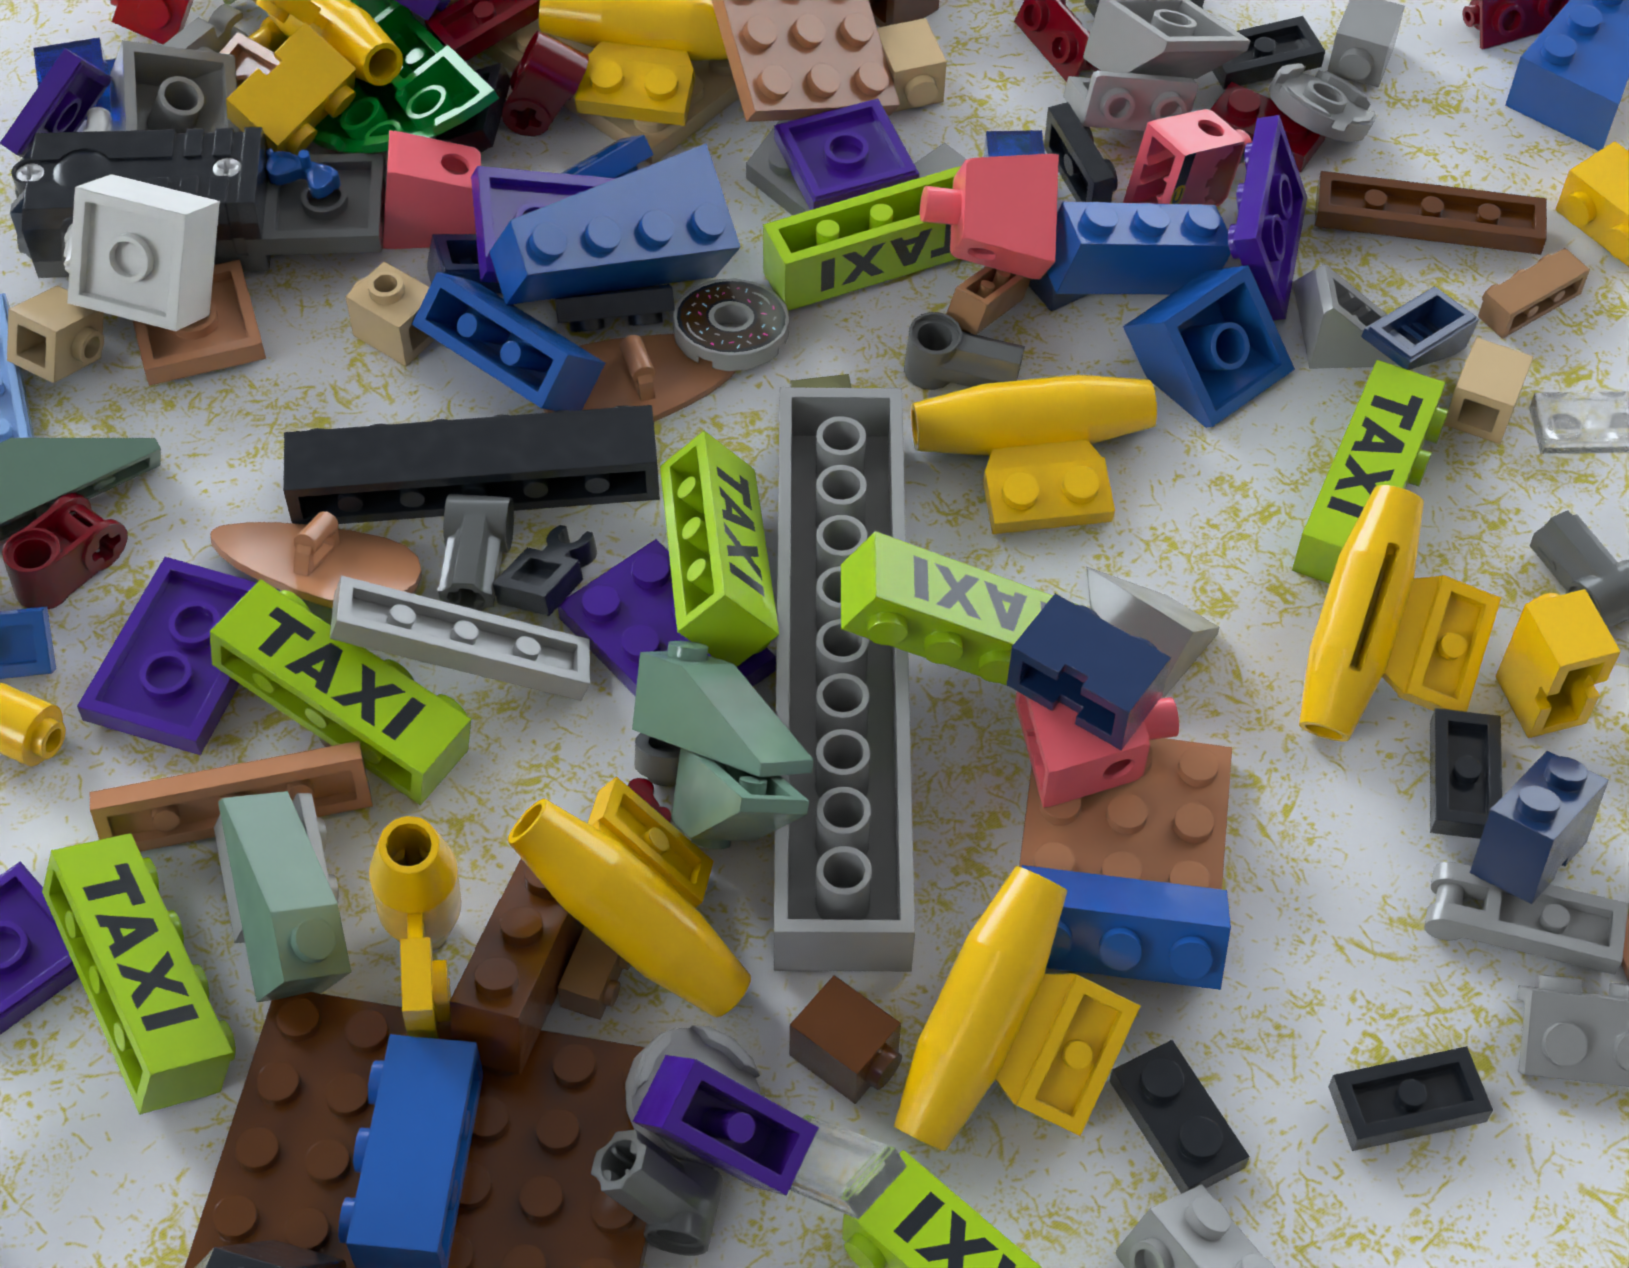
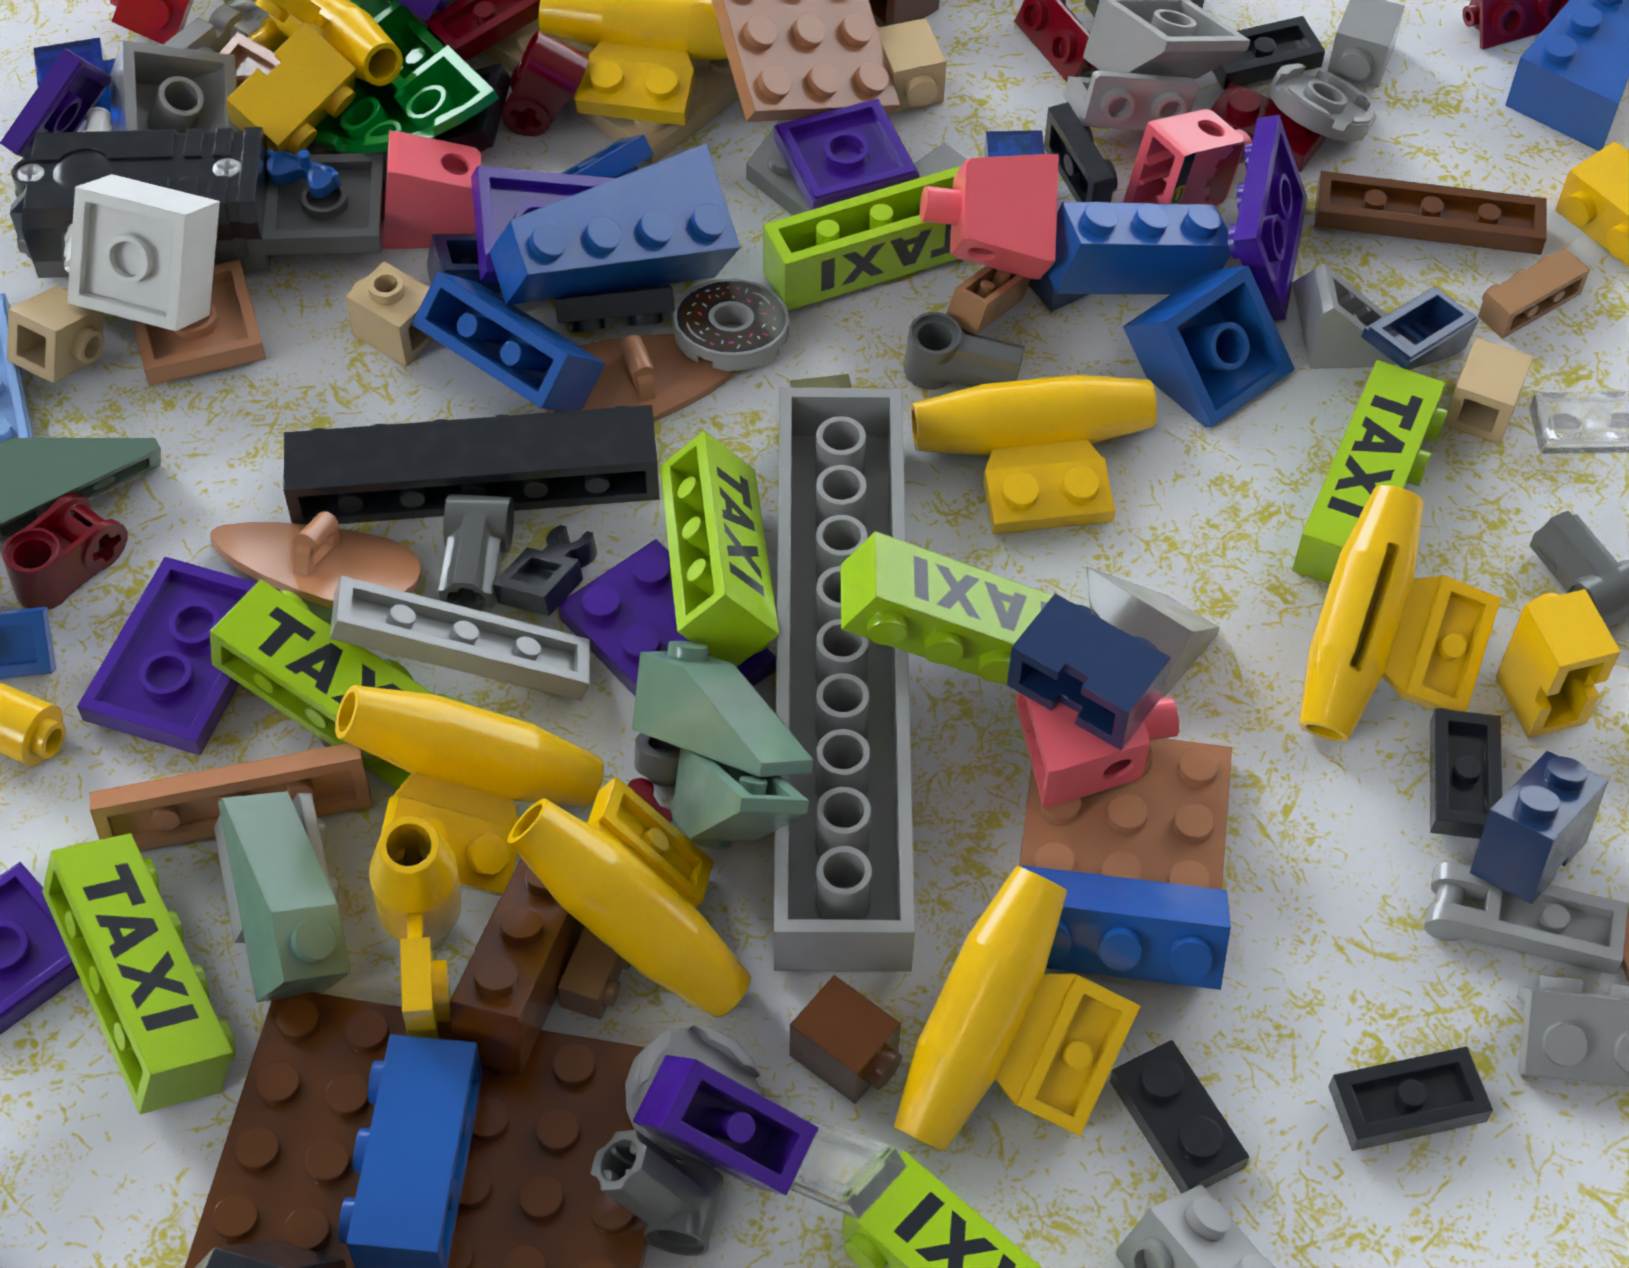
none -> yellow plate [335,685,604,896]

